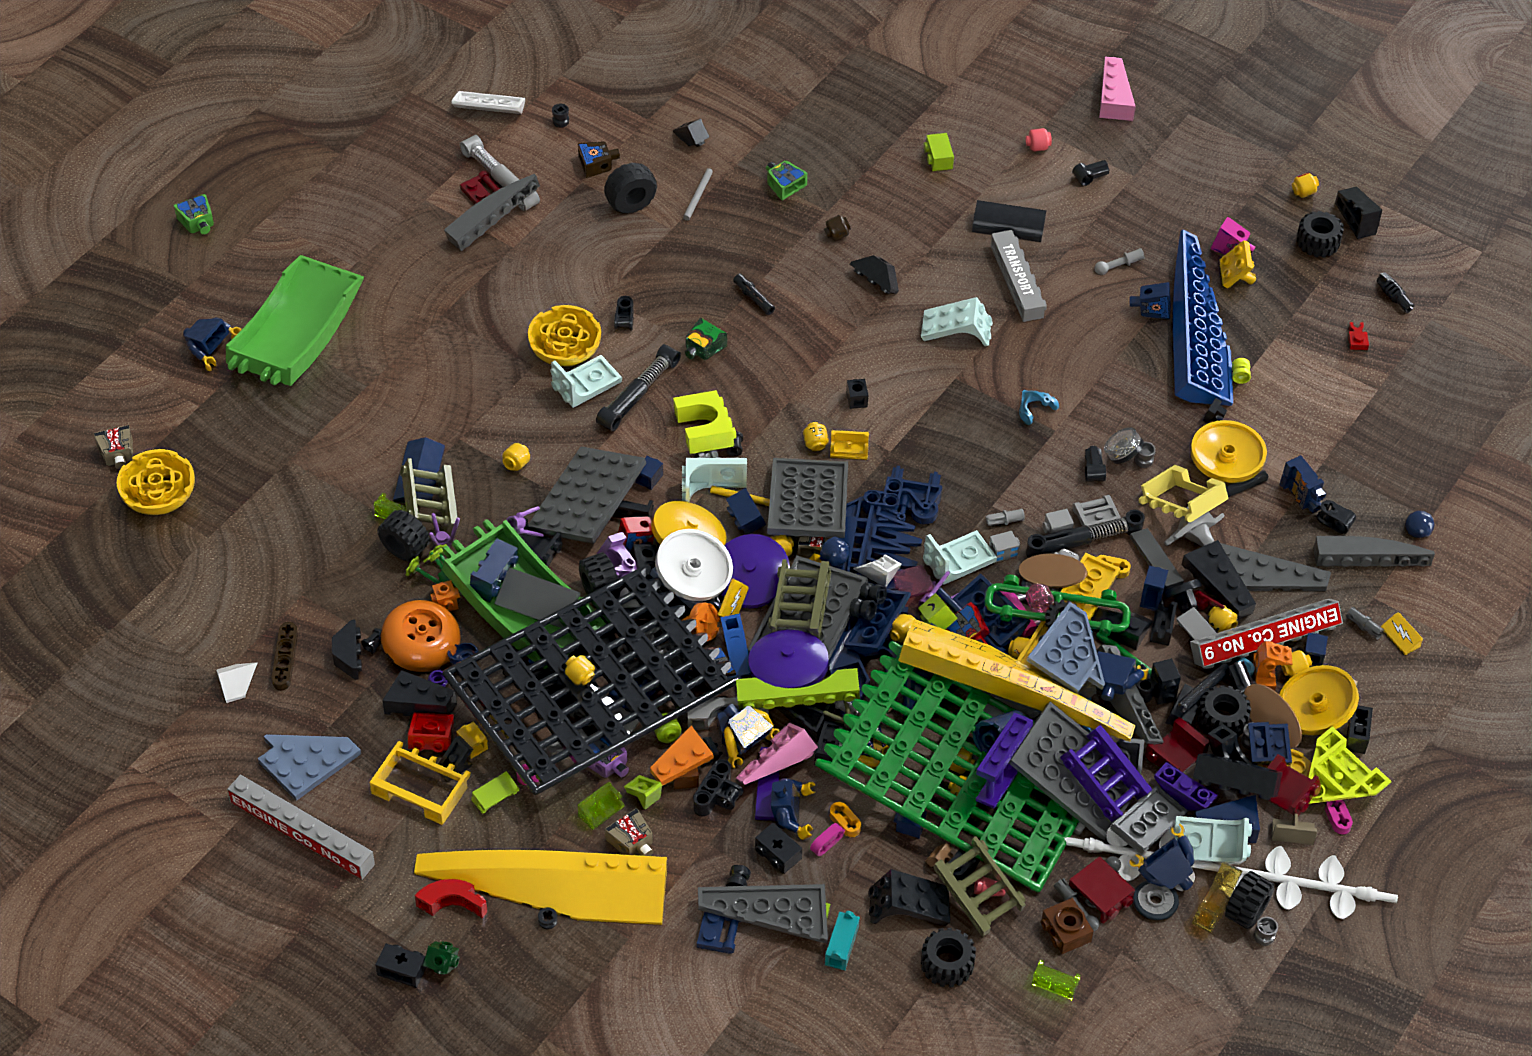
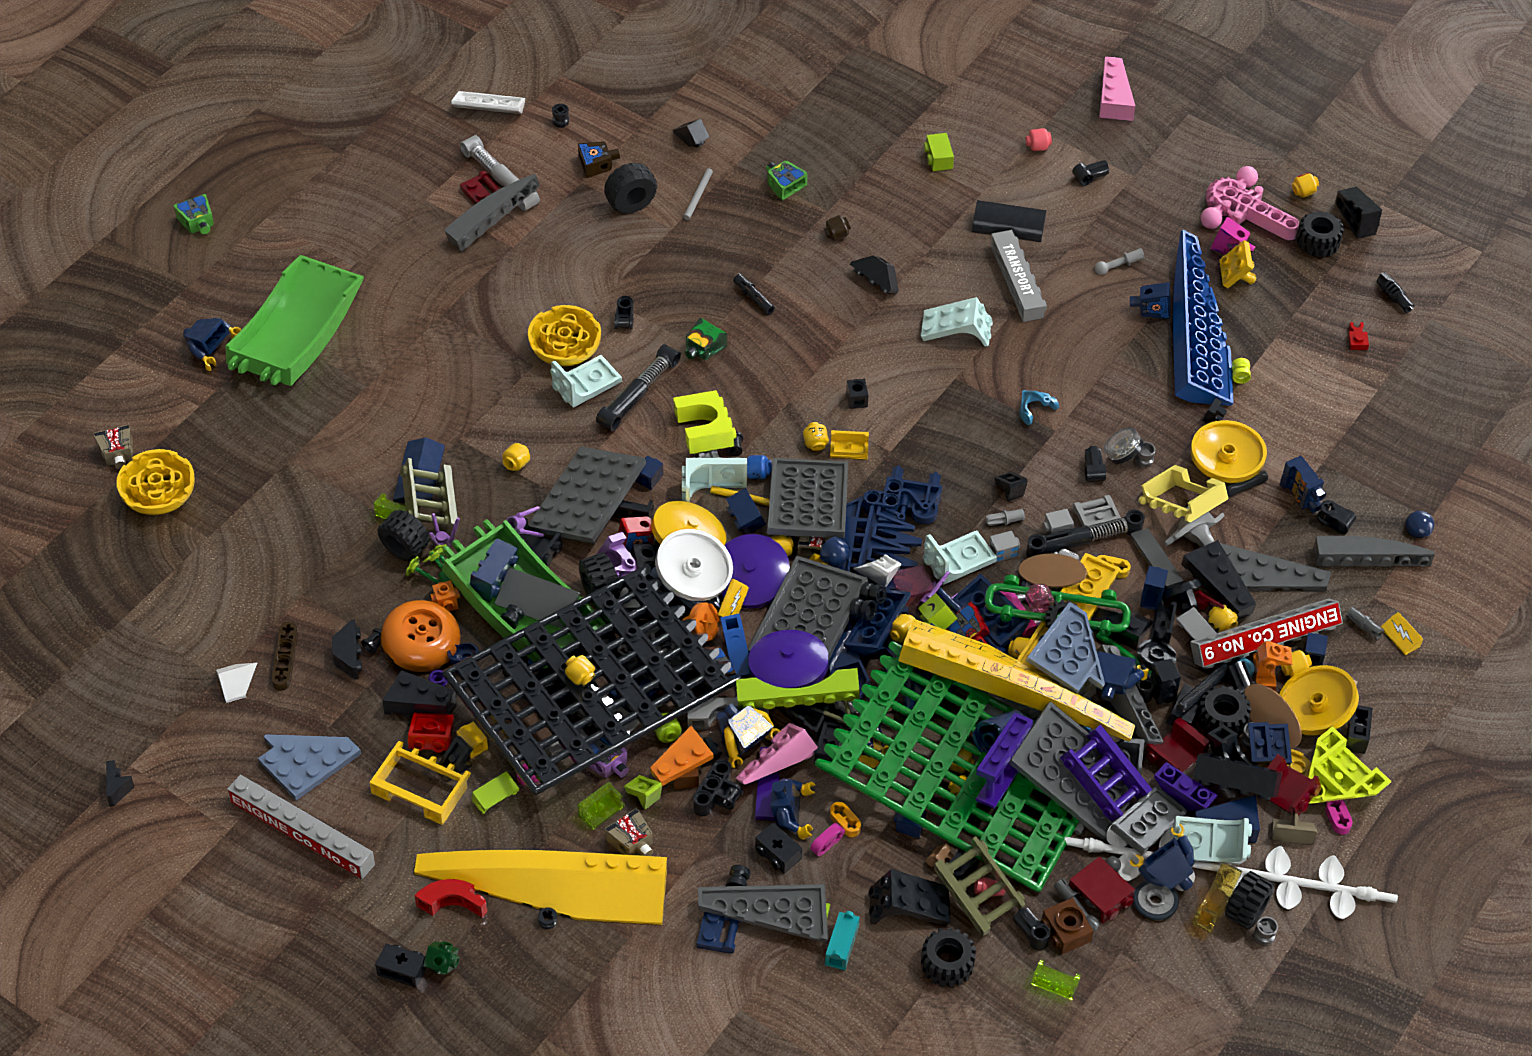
olive fence [768,559,831,639] -> none
none -> black slope [106,760,134,807]
none -> black wheel [500,604,524,629]
none -> blue head [747,455,772,480]
none -> black slope [994,471,1028,501]
none -> black piece [1013,908,1050,951]
none -> black tile [1137,639,1176,671]
none -> bright pink piece [1200,166,1299,240]

